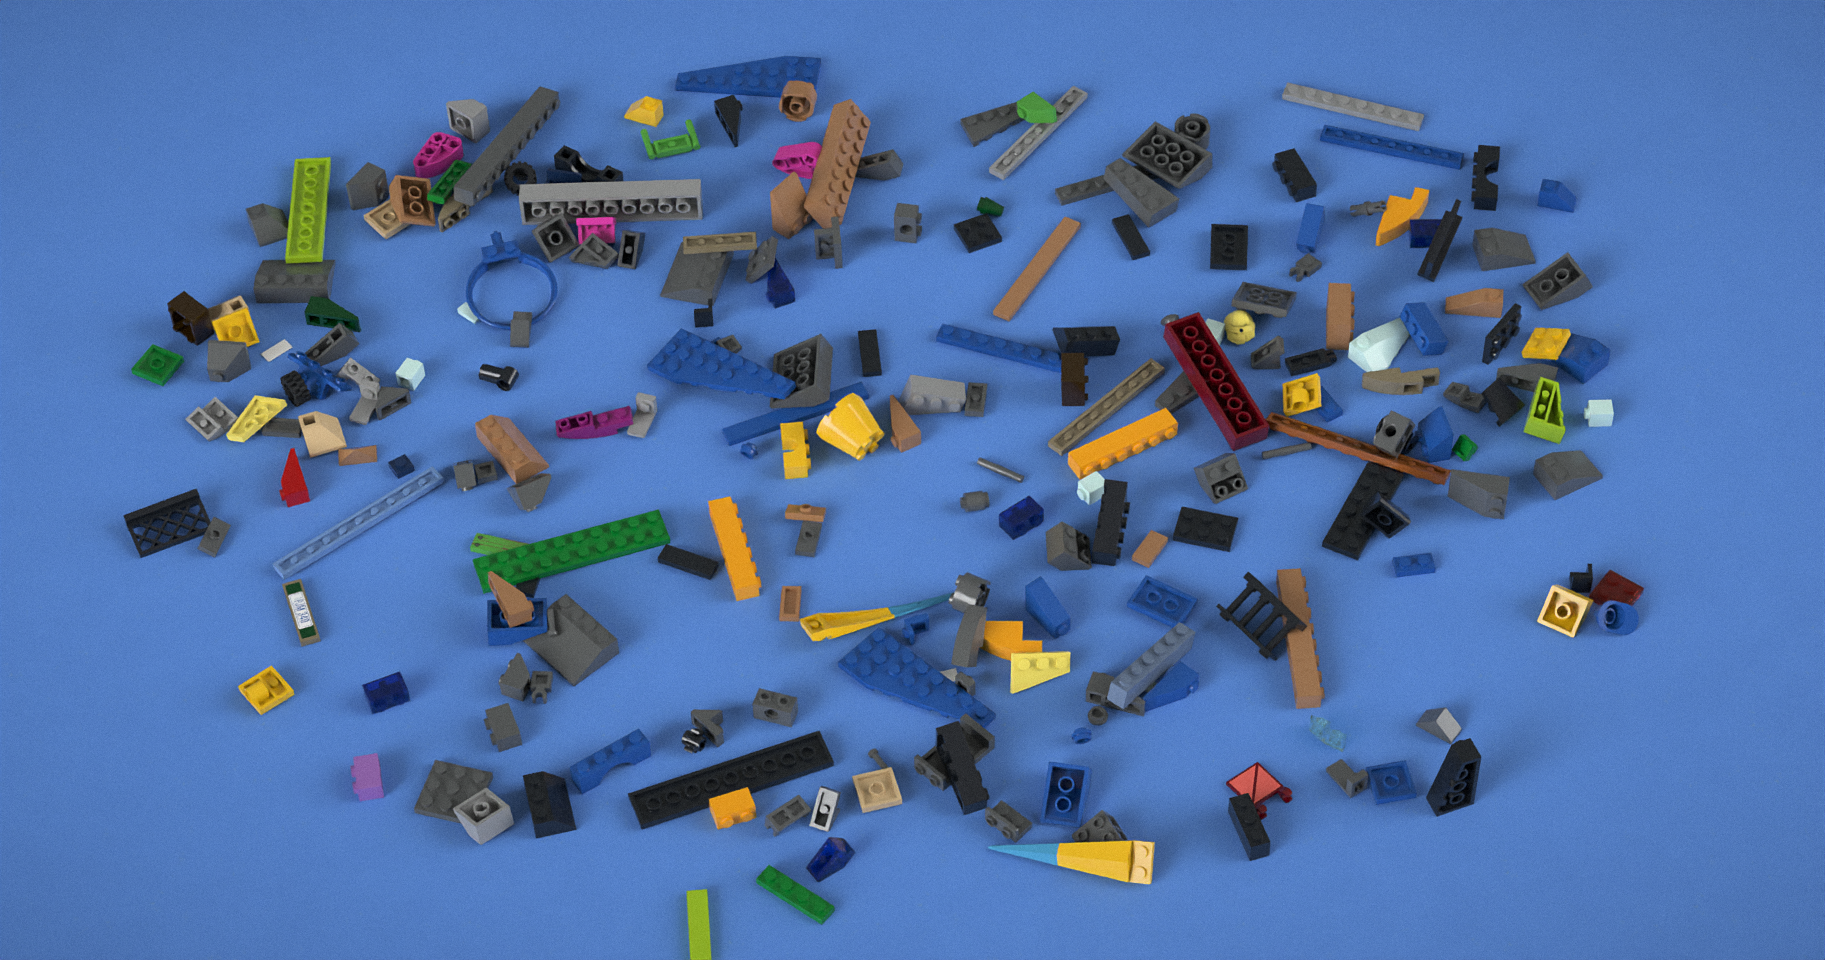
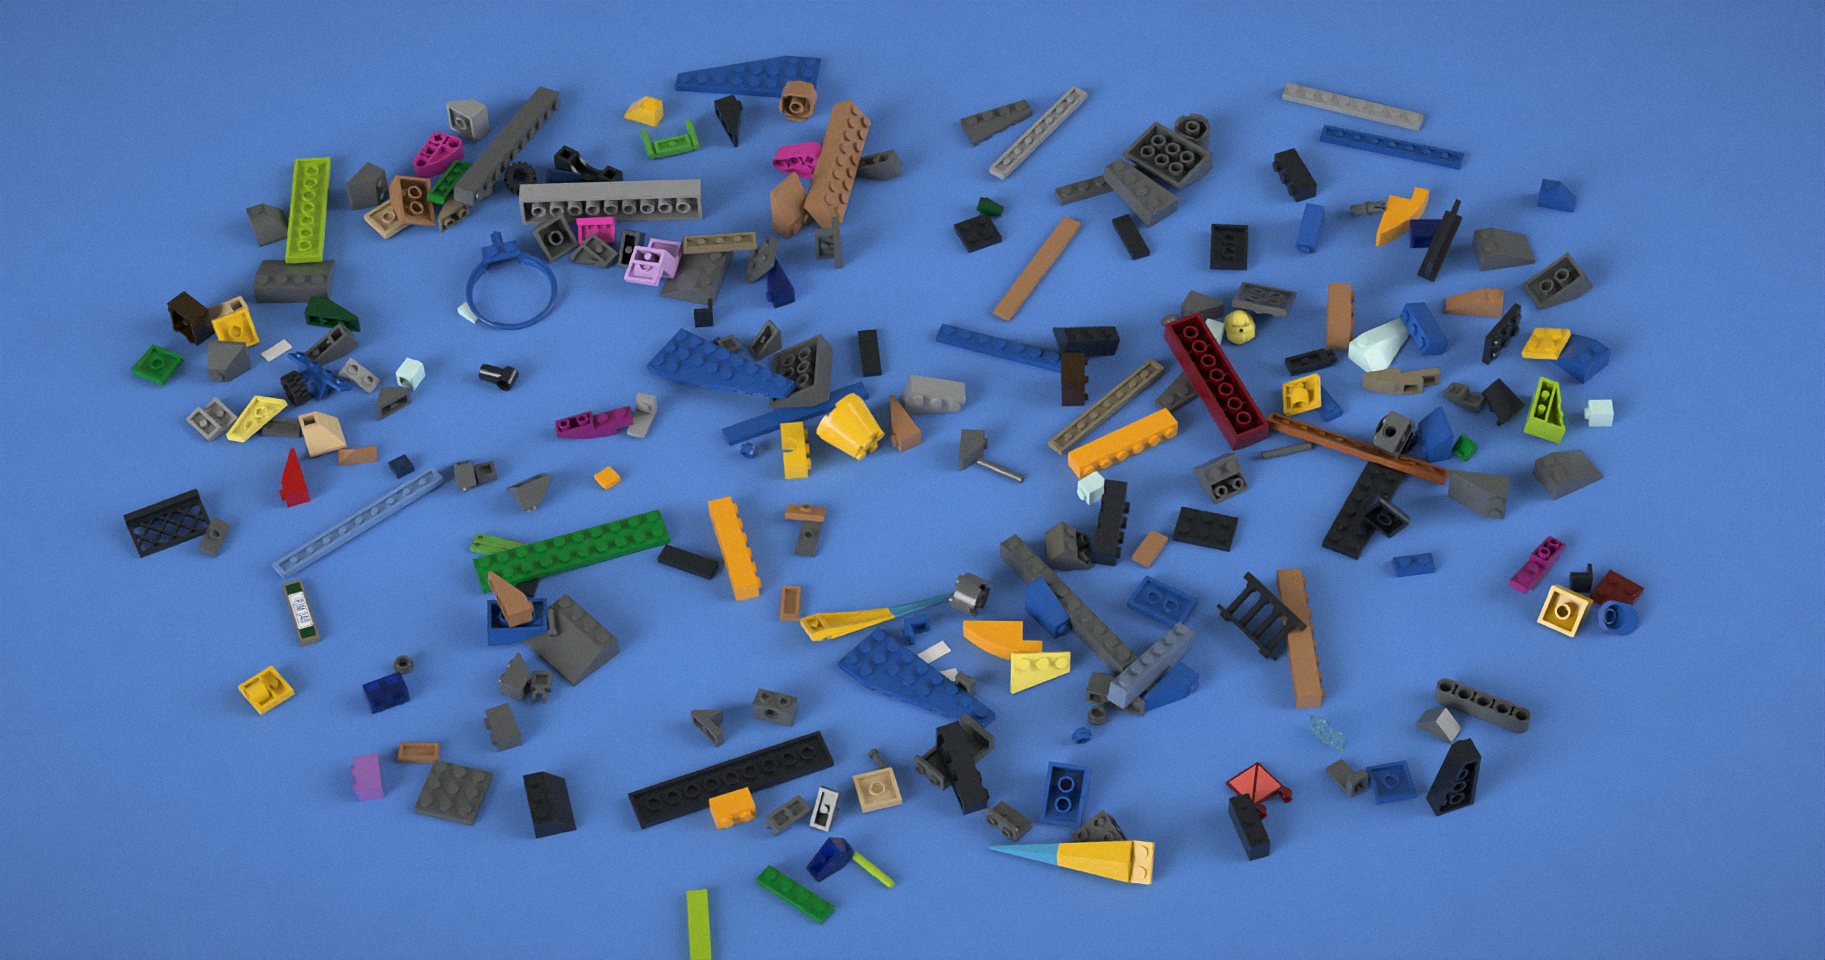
light grey bracket [349,379,380,425] -> none
light grey slope [453,788,514,845] -> none
medium nougat slope [475,415,549,484] -> none
dark grey slope [510,311,533,348] -> none
blue arch [570,729,651,794] -> none
black gear [681,728,707,753] -> none
dark grey brick [894,203,922,243] -> none
dark grey slope [951,604,987,668] -> none
dark grey brick [960,491,989,512] -> none
dark grey plate [965,382,987,417] -> none
clear blue brick [999,495,1044,540] -> none
bright green slope [1017,92,1057,123] -> none
dark grey slope [1251,336,1285,369] -> none
dark grey plate [1289,253,1322,282] -> none
black arch [1471,145,1500,211] -> none
dark grey slope [1496,363,1558,392] -> none
none -> dark grey plate [393,655,414,674]
none -> medium nougat tile [397,743,440,763]
none -> light orange tile [594,466,621,490]
none -> lavender bracket [624,238,683,287]
none -> dark grey slope [748,319,782,360]
none -> lime piece [851,851,895,889]
none -> white sticker [917,641,951,664]
none -> dark grey slope [959,429,988,471]
none -> dark grey brick [1000,534,1138,676]
none -> dark grey slope [1181,290,1225,321]
none -> dark grey beam [1435,678,1531,734]
none -> magenta slope [1508,536,1566,594]

